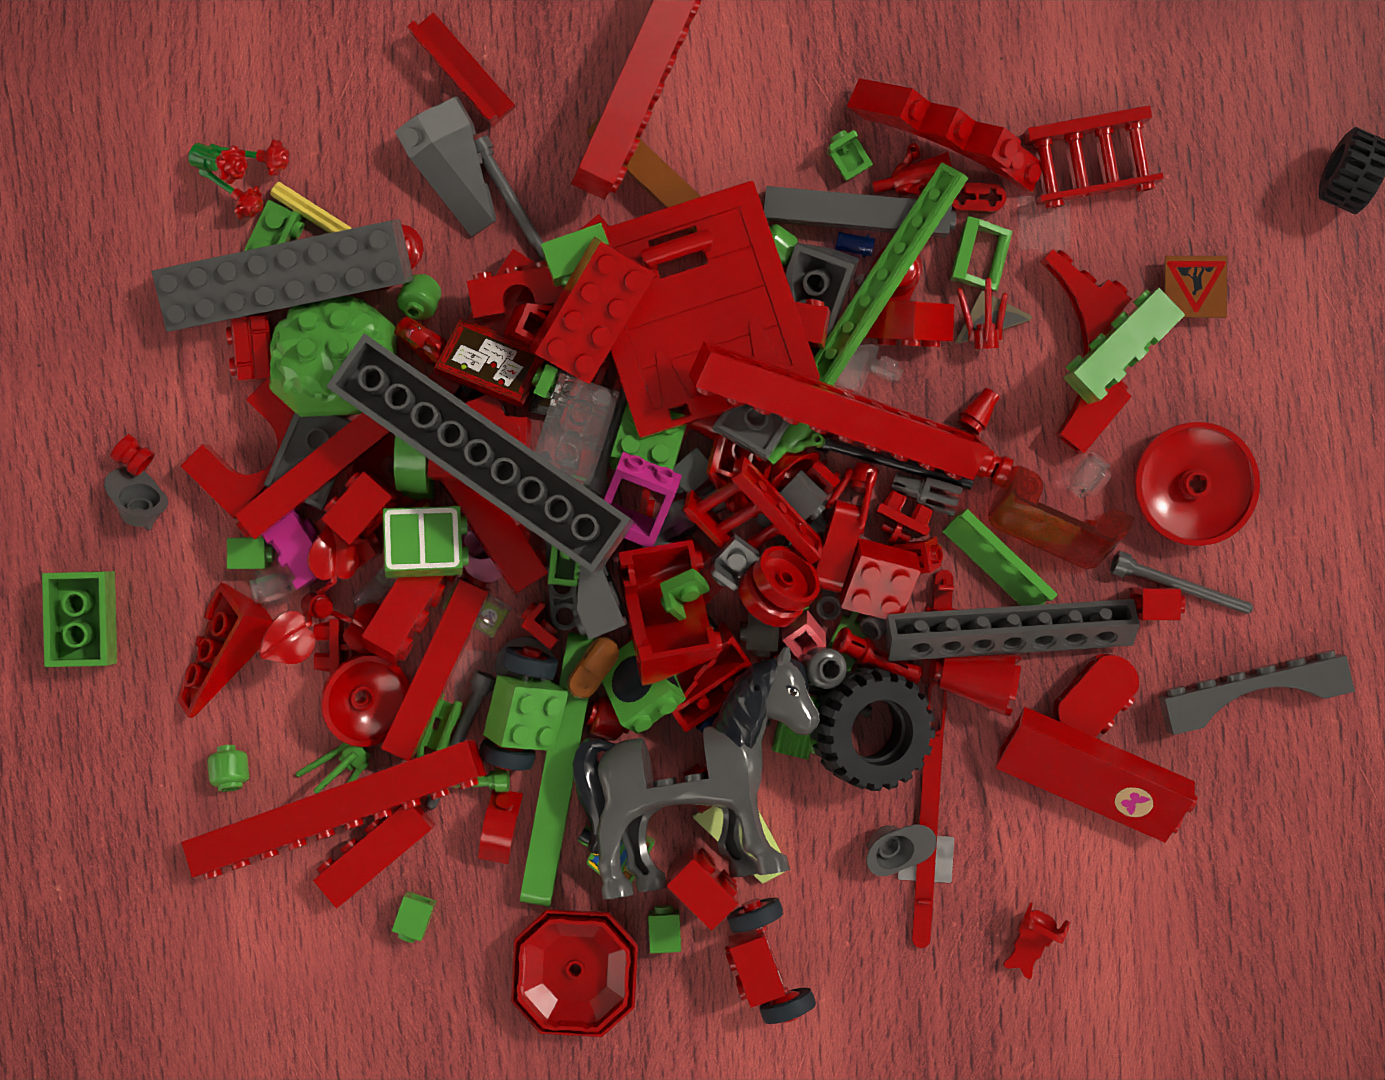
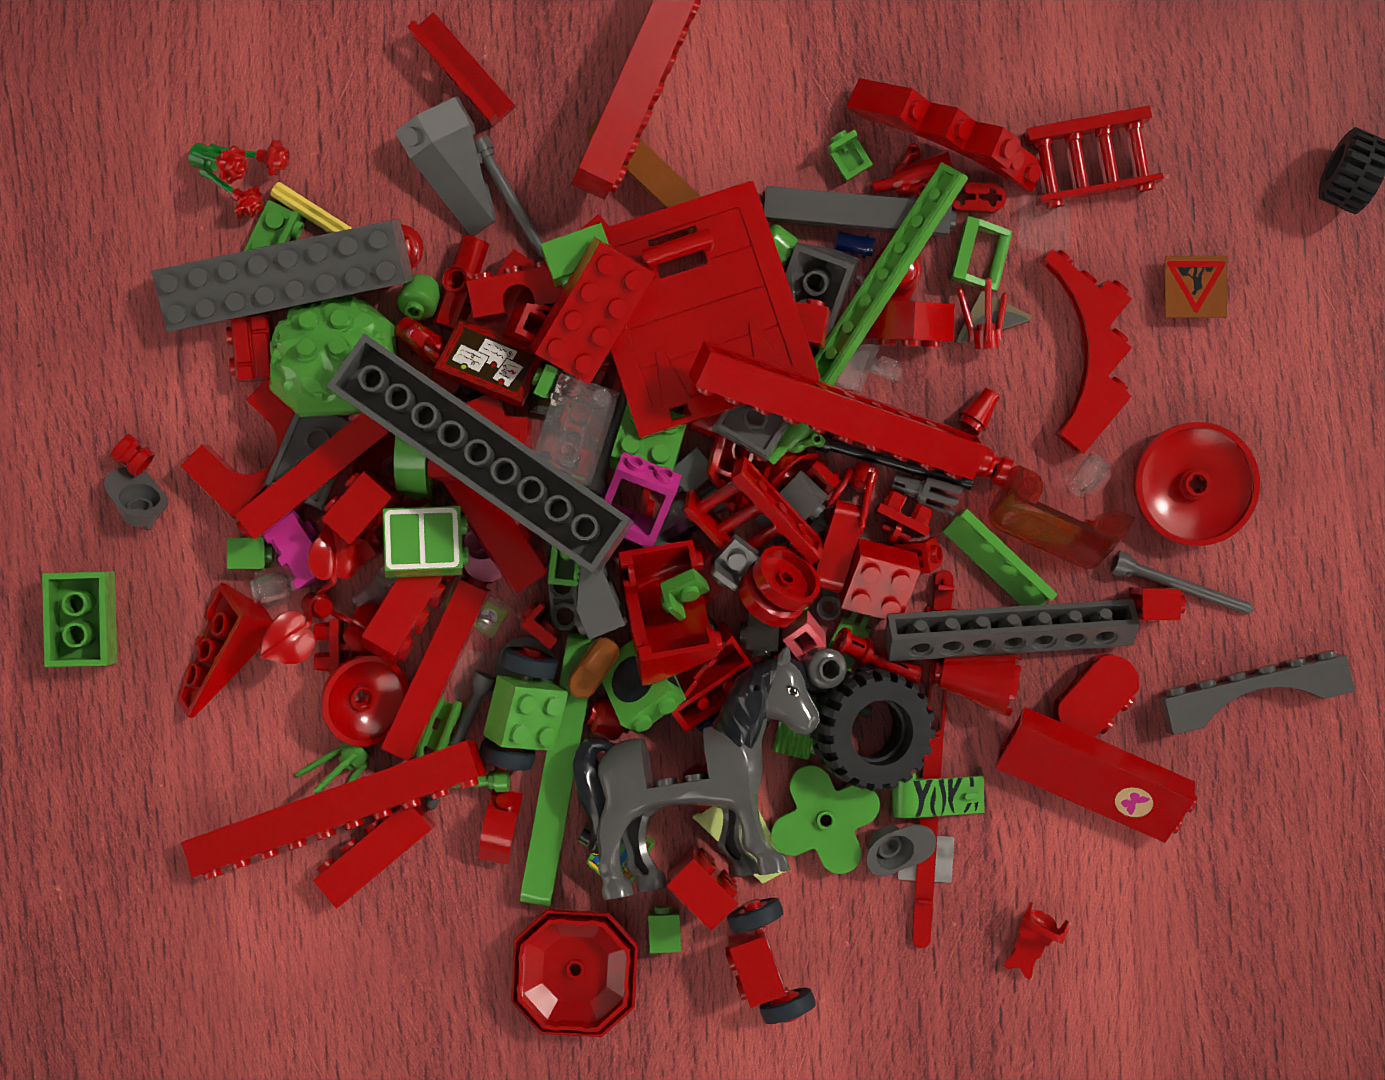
bright green head [207,745,250,792] -> none
bright green brick [392,891,437,943] -> none
dark grey hinge [860,615,886,640] -> none
bright green wedge [1062,288,1185,404] -> none
none -> red piece [433,235,490,331]
none -> bright green plant [771,764,880,874]
none -> bright green door [892,772,984,818]

